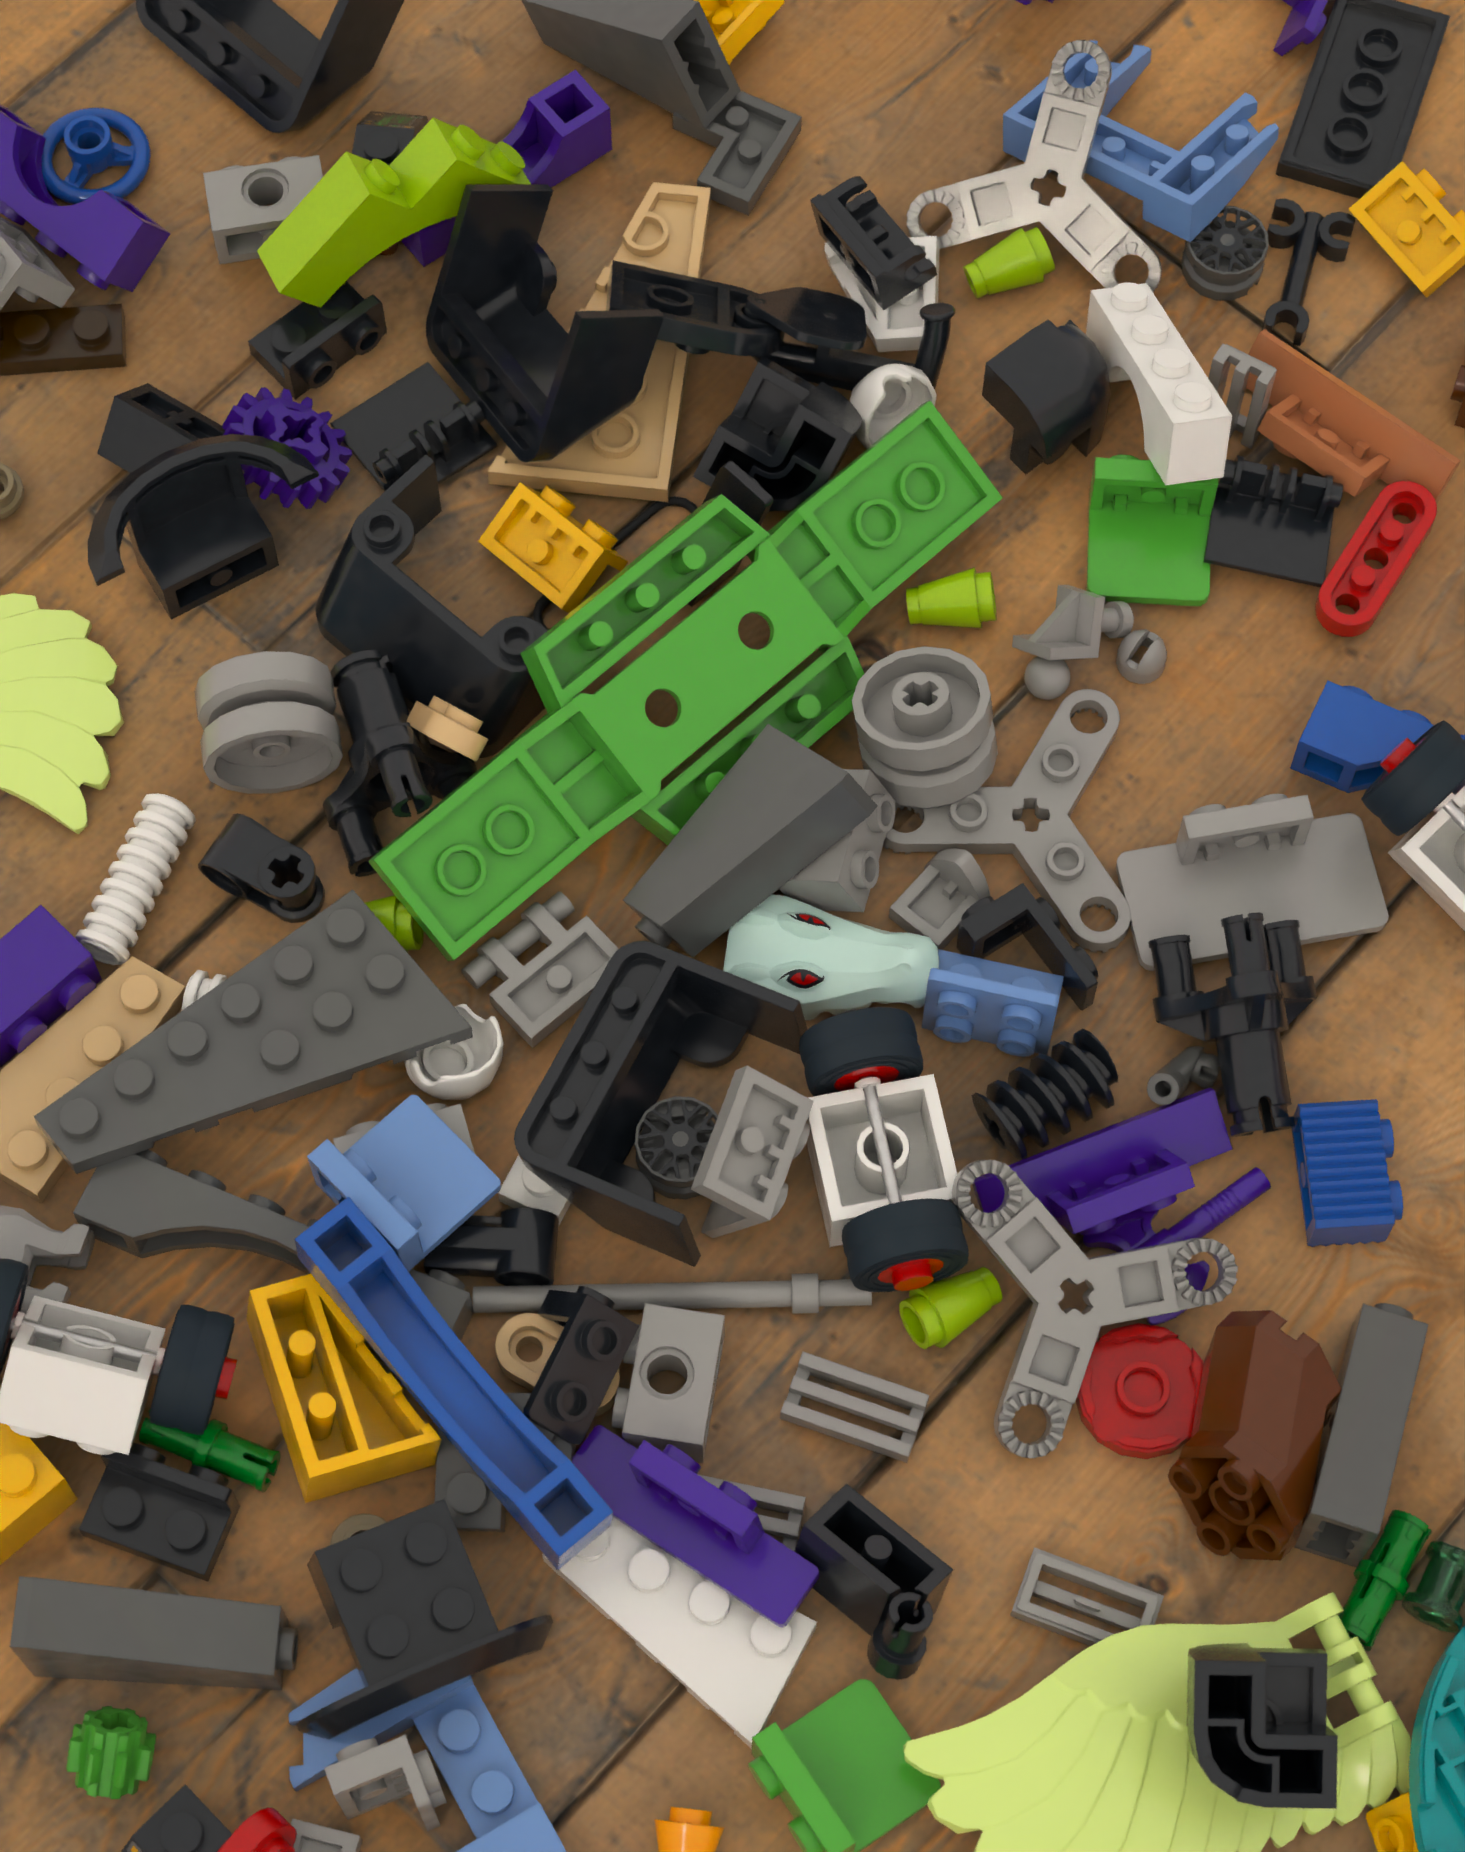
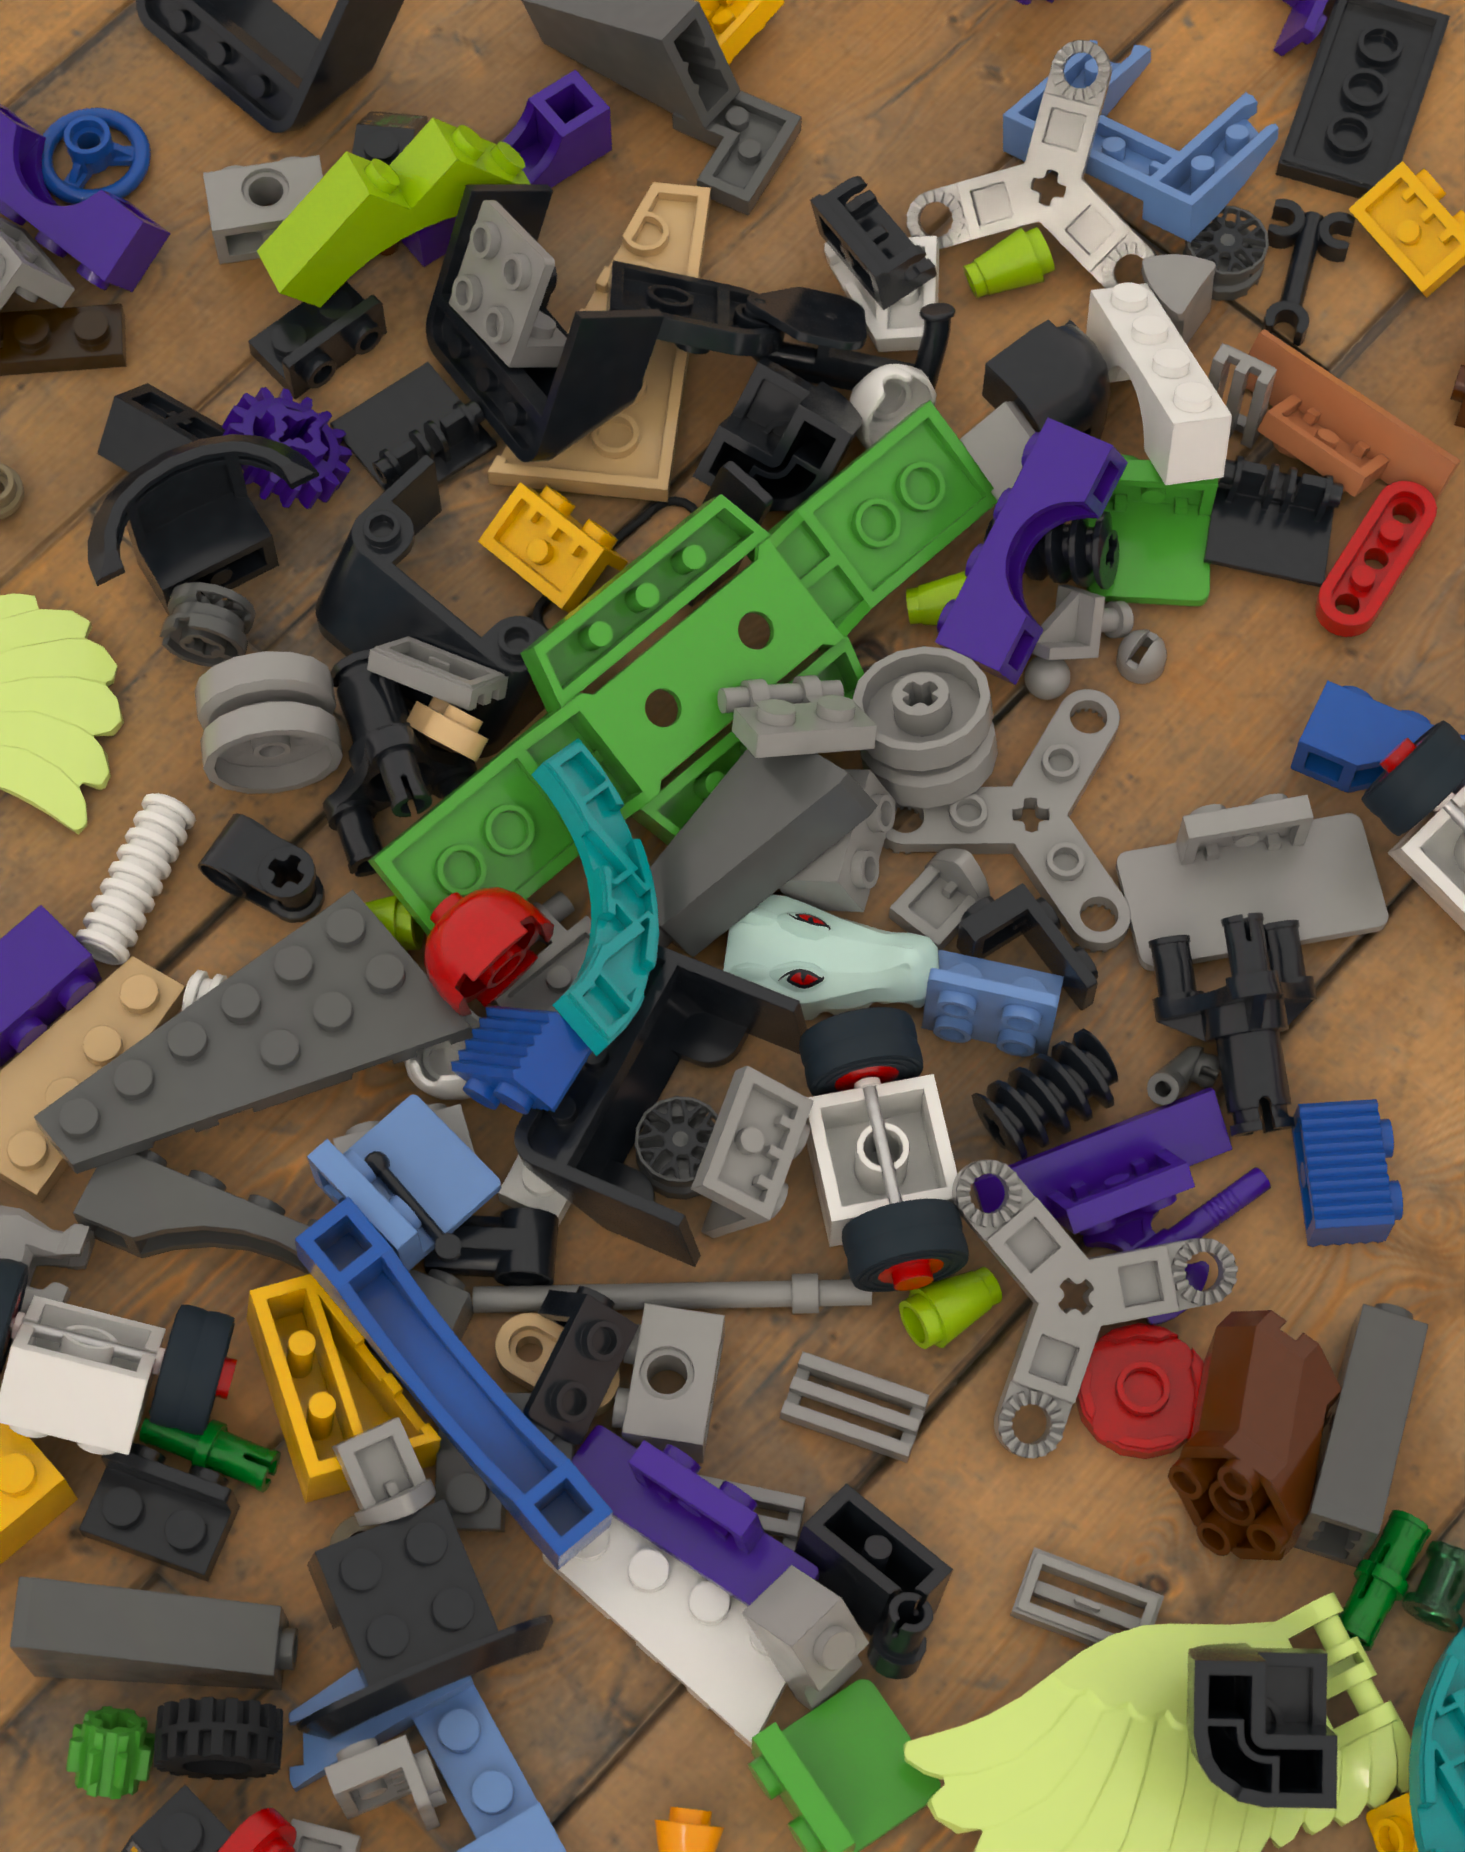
none -> black tyre [154,1697,283,1780]
none -> dark grey wheel [160,582,255,667]
none -> light grey tile [332,1417,436,1527]
none -> black hinge [364,1151,462,1263]
none -> light grey tile [367,636,508,711]
none -> red cylinder [424,887,554,1016]
none -> light grey bracket [449,200,567,367]
none -> blue brick [451,1006,592,1114]
none -> teal tile [531,738,659,1056]
none -> light grey plate [717,675,877,758]
none -> light grey arch [742,1565,869,1711]
none -> dark purple arch [935,417,1128,685]
none -> light grey tile [960,401,1035,501]
none -> black piece [983,511,1119,590]
none -> light grey tile [1141,254,1216,345]

